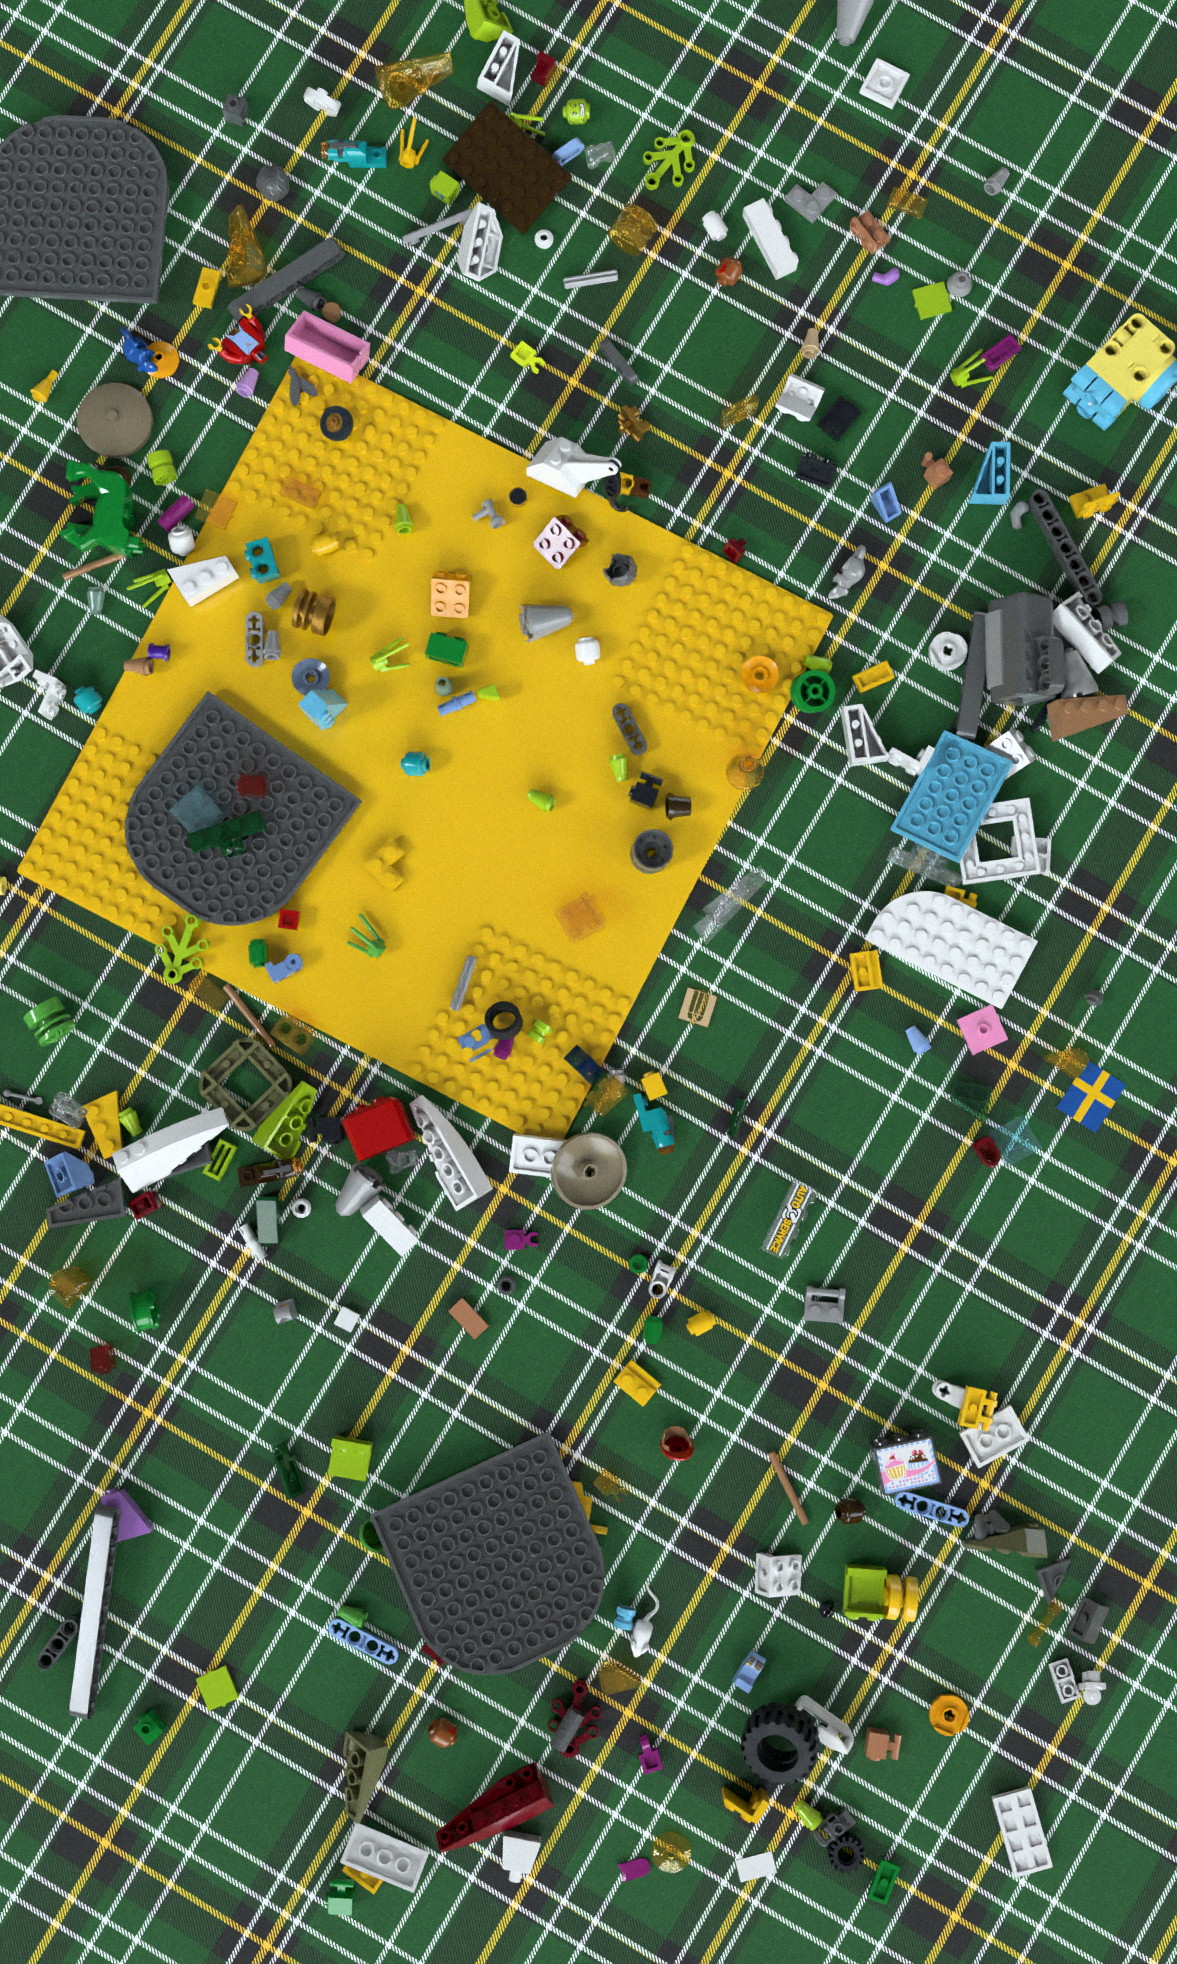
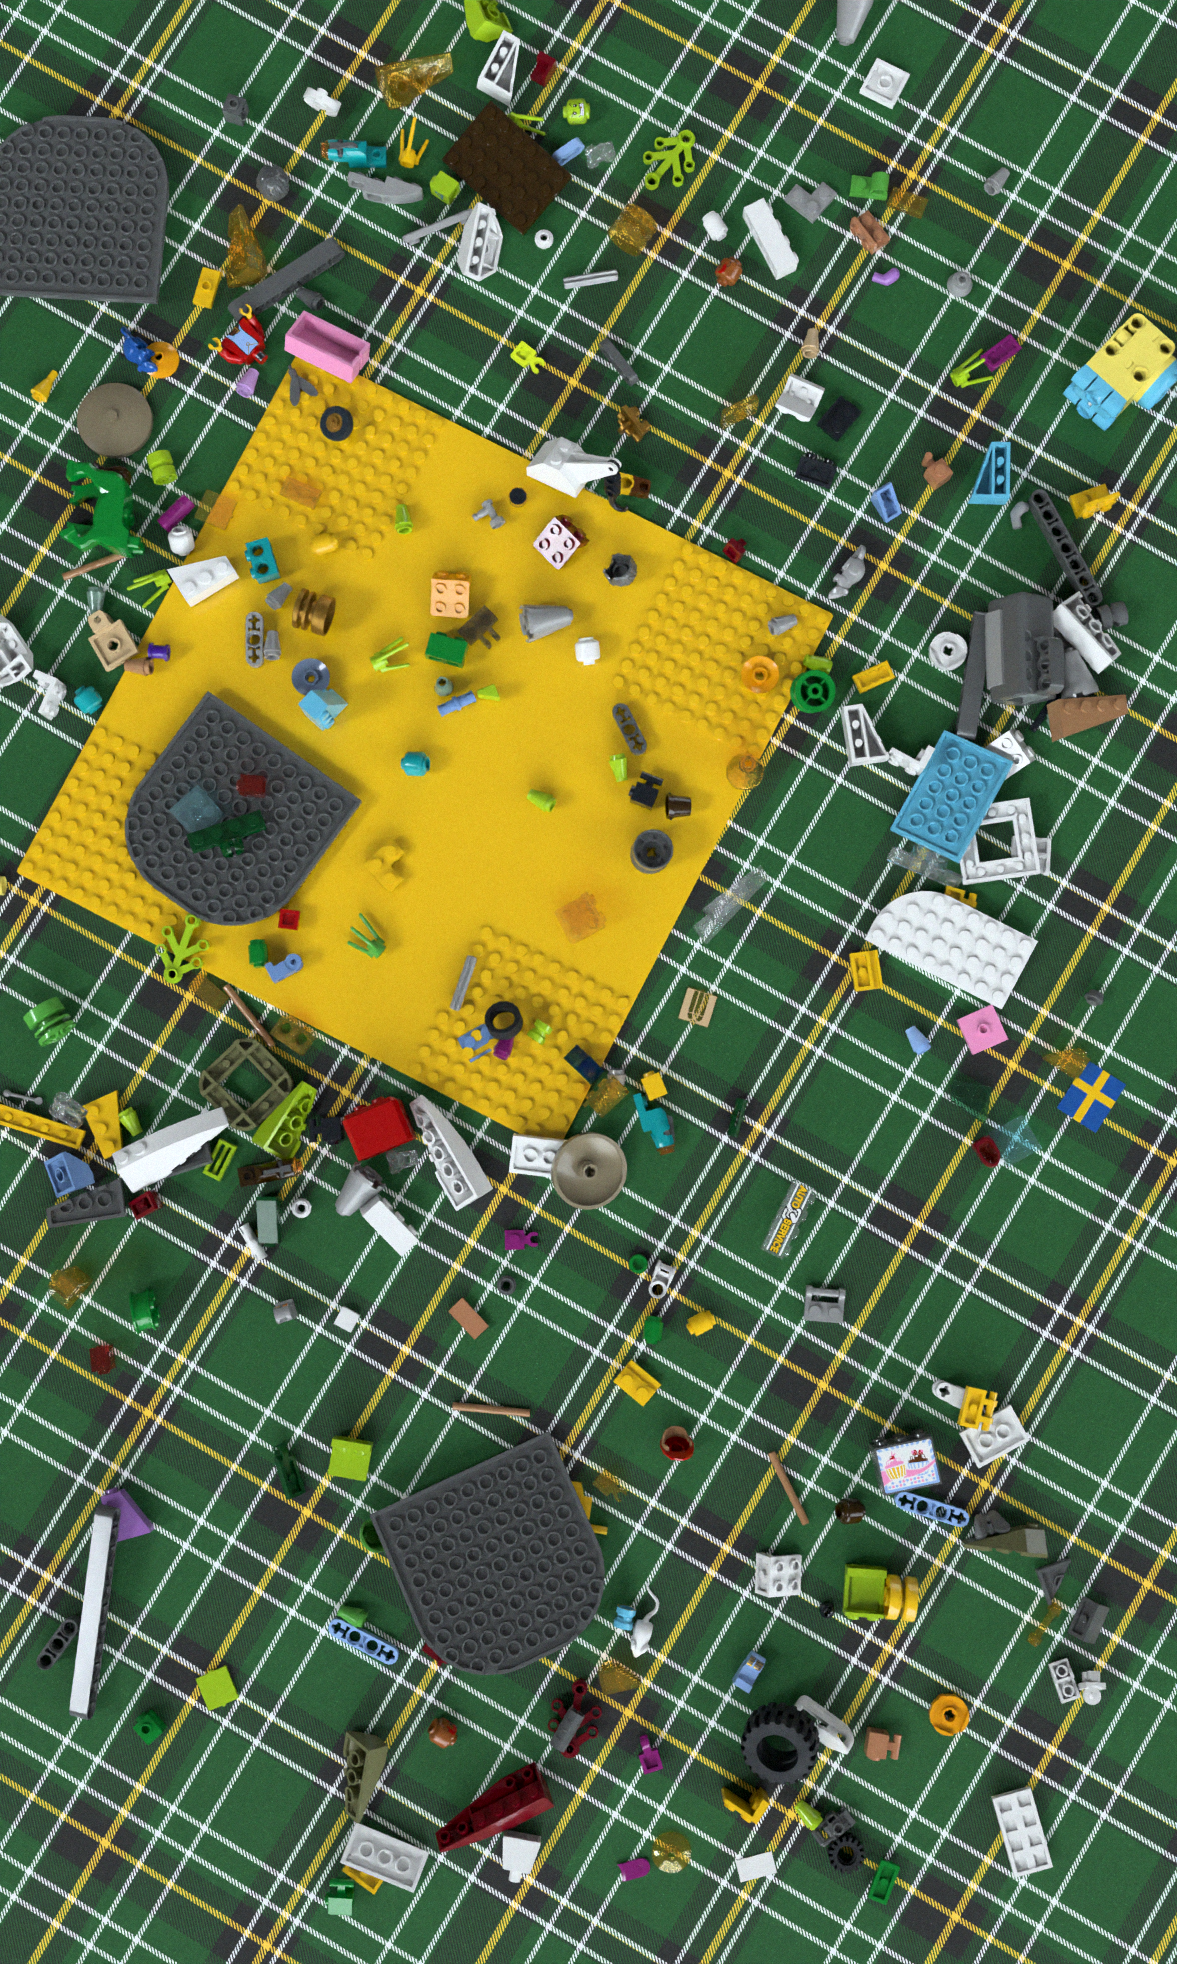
medium nougat tile [322,302,341,323] -> none
lime piece [912,281,952,320] -> none
none -> tan plate [88,610,140,672]
none -> light grey slope [347,171,424,204]
none -> medium nougat bar [452,1402,530,1417]
none -> clear smoke hinge [457,605,500,649]
none -> light grey cone [768,614,797,636]
none -> bright green plate [849,172,889,201]

